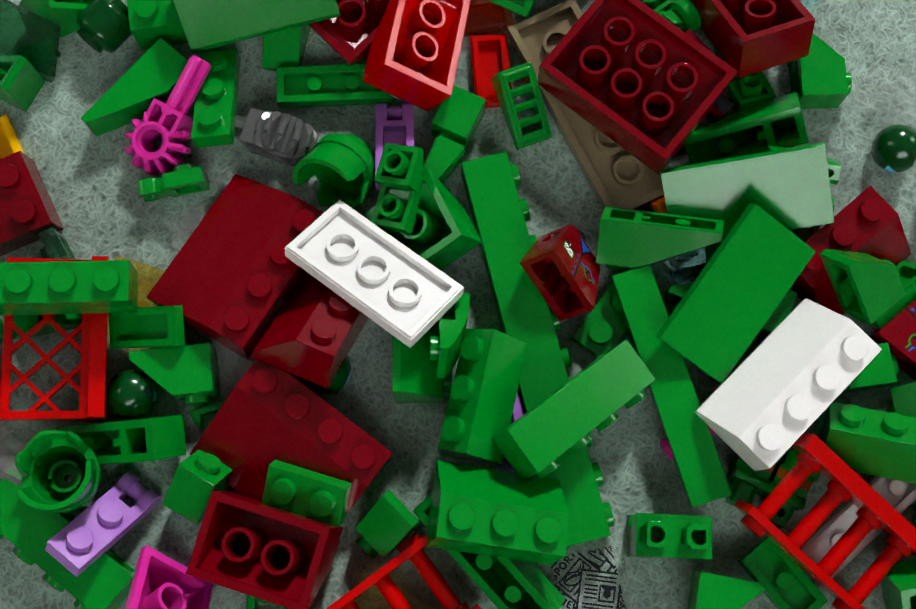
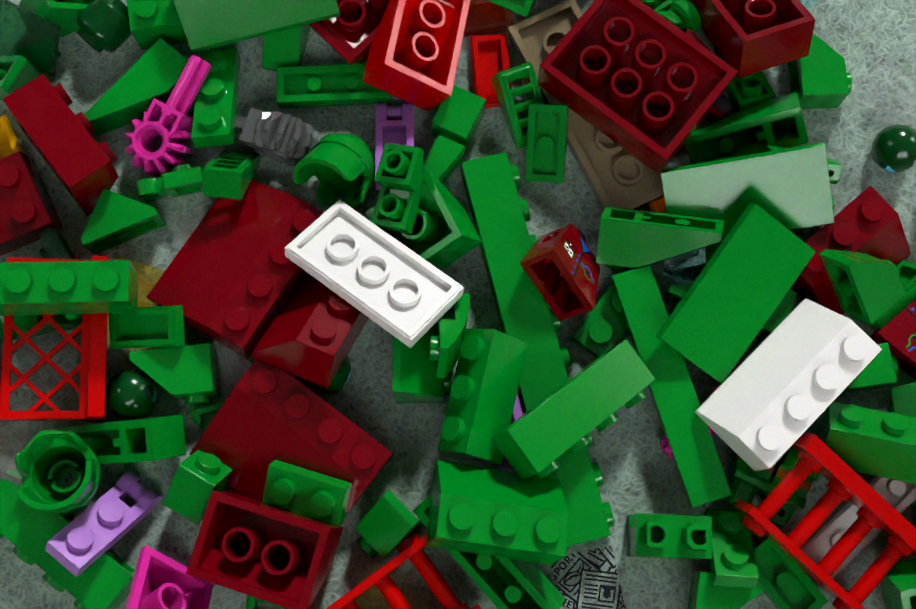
none -> dark red slope [2,74,119,216]
none -> green slope [80,189,166,255]
none -> green slope [201,150,260,200]
none -> green plate [525,103,569,183]
none -> green plate [704,508,759,588]

